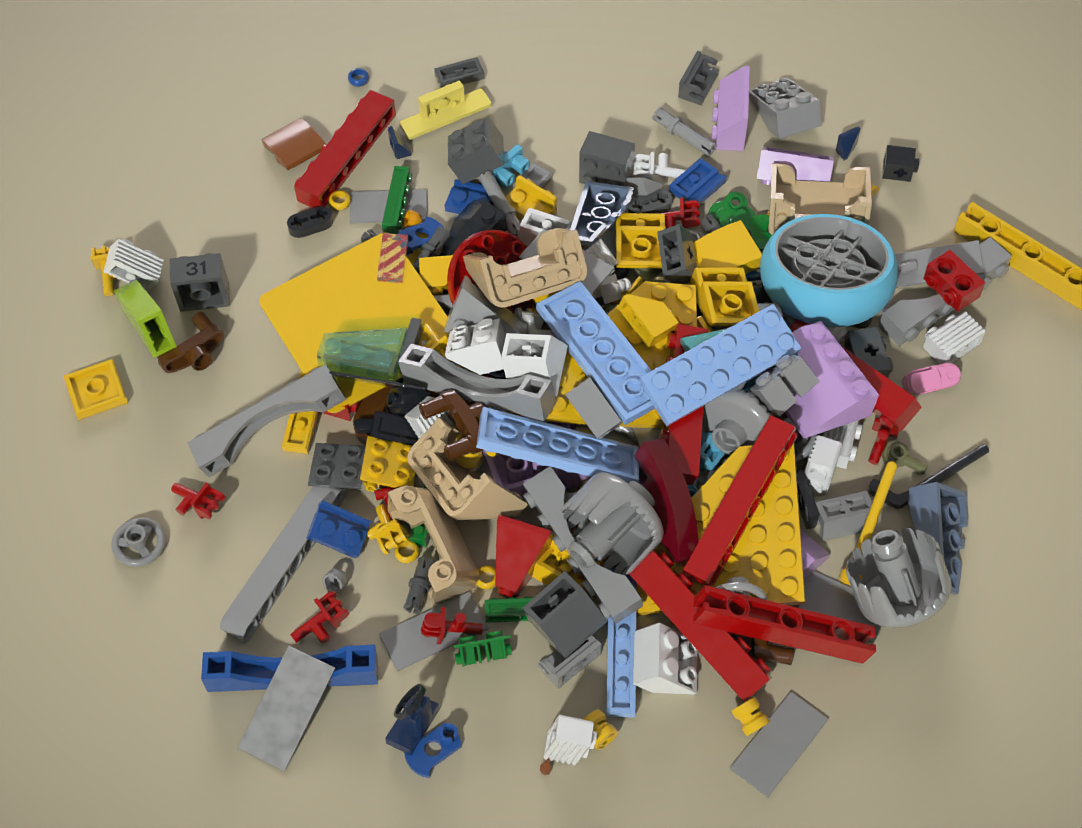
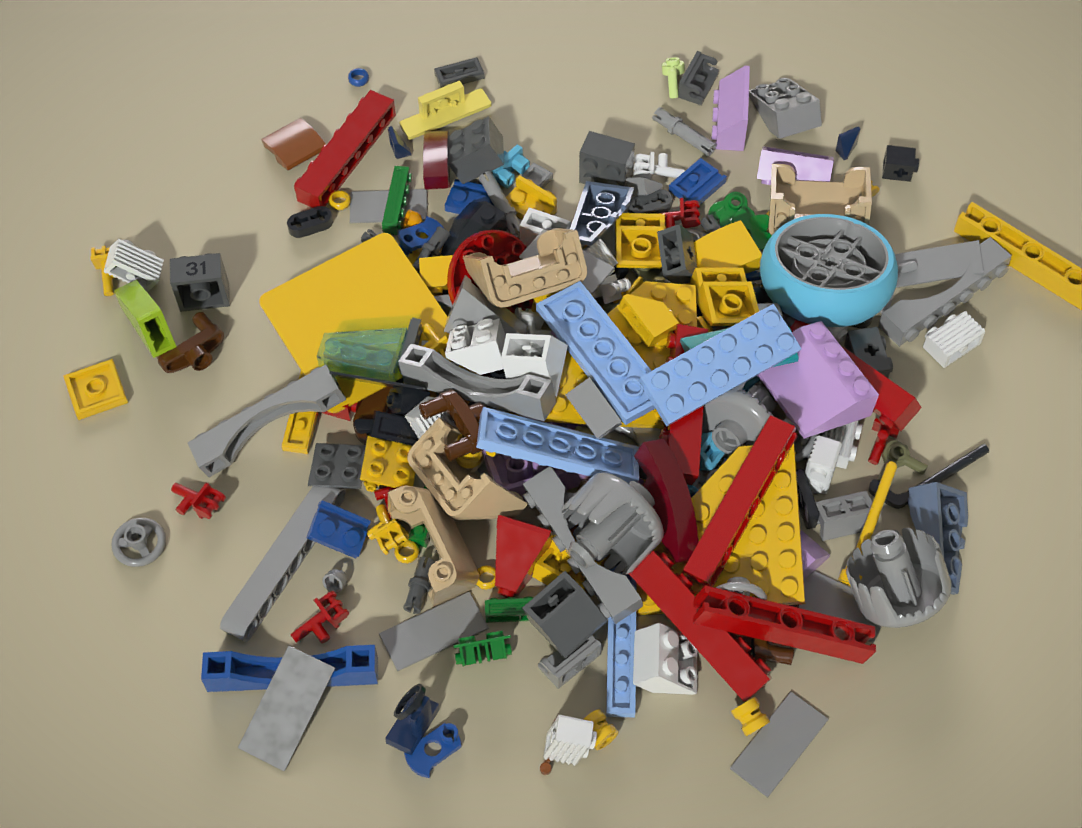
clear tile [377,233,408,283] -> none
red arm [420,607,483,644] -> none
light grey piece [751,355,820,416] -> none
bright pink arm [902,363,961,395] -> none
red brick [923,249,986,312] -> none
none -> dark red slope [423,130,450,190]
none -> yellowish green plate [662,57,685,98]

